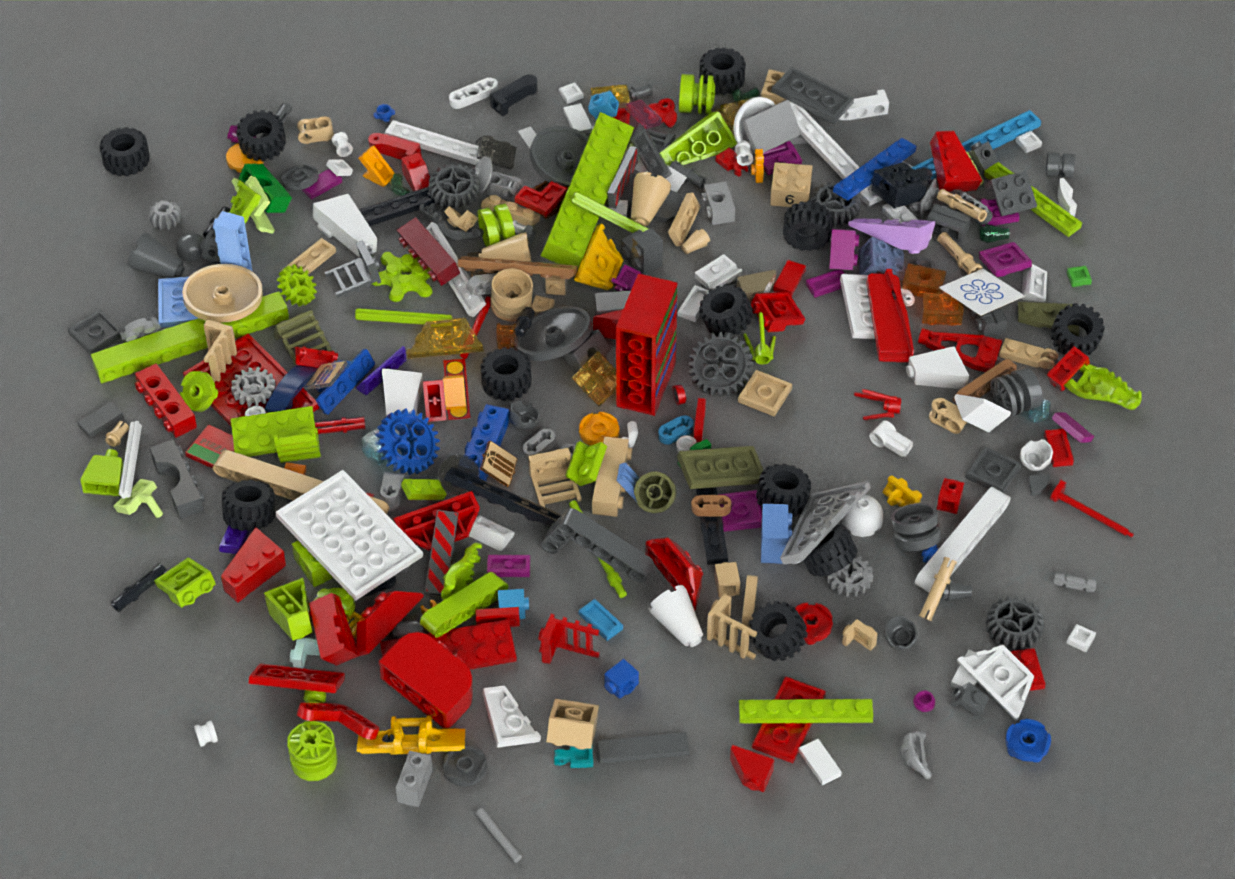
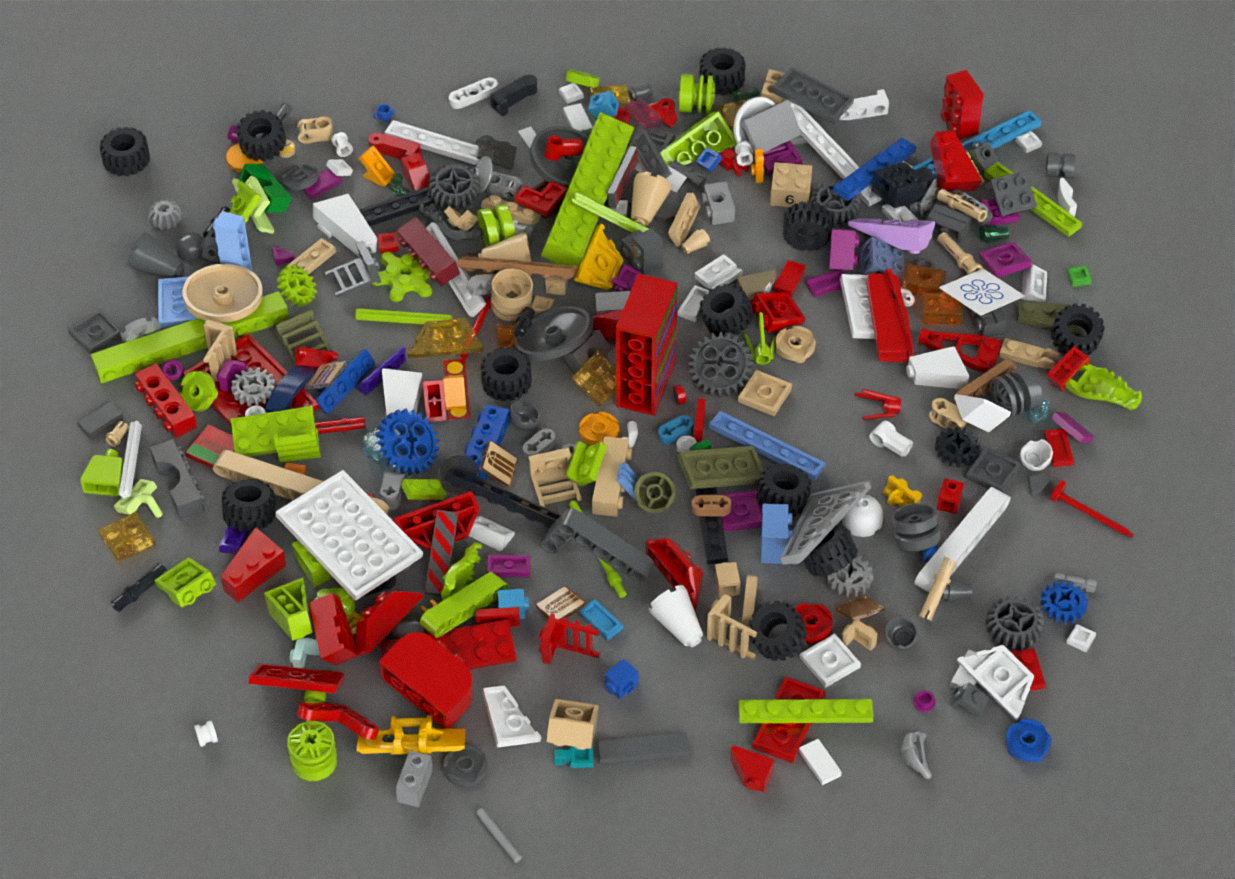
none -> clear yellow tile [98,512,156,563]
none -> magenta cone [163,360,184,380]
none -> magenta bracket [217,359,247,391]
none -> magenta tile [271,247,295,265]
none -> tan tile [279,140,296,158]
none -> red plate [377,232,399,254]
none -> piece [535,586,586,620]
none -> red piece [544,135,583,161]
none -> lime beam [565,70,600,88]
none -> blue plate [695,147,722,172]
none -> medium blue plate [709,411,826,481]
none -> tan plate [776,326,816,363]
none -> white tile [799,633,861,688]
none -> clear orange piece [835,596,885,621]
none -> black gear [935,426,980,467]
none -> red brick [940,70,984,140]
none -> blue gear [1040,580,1088,624]

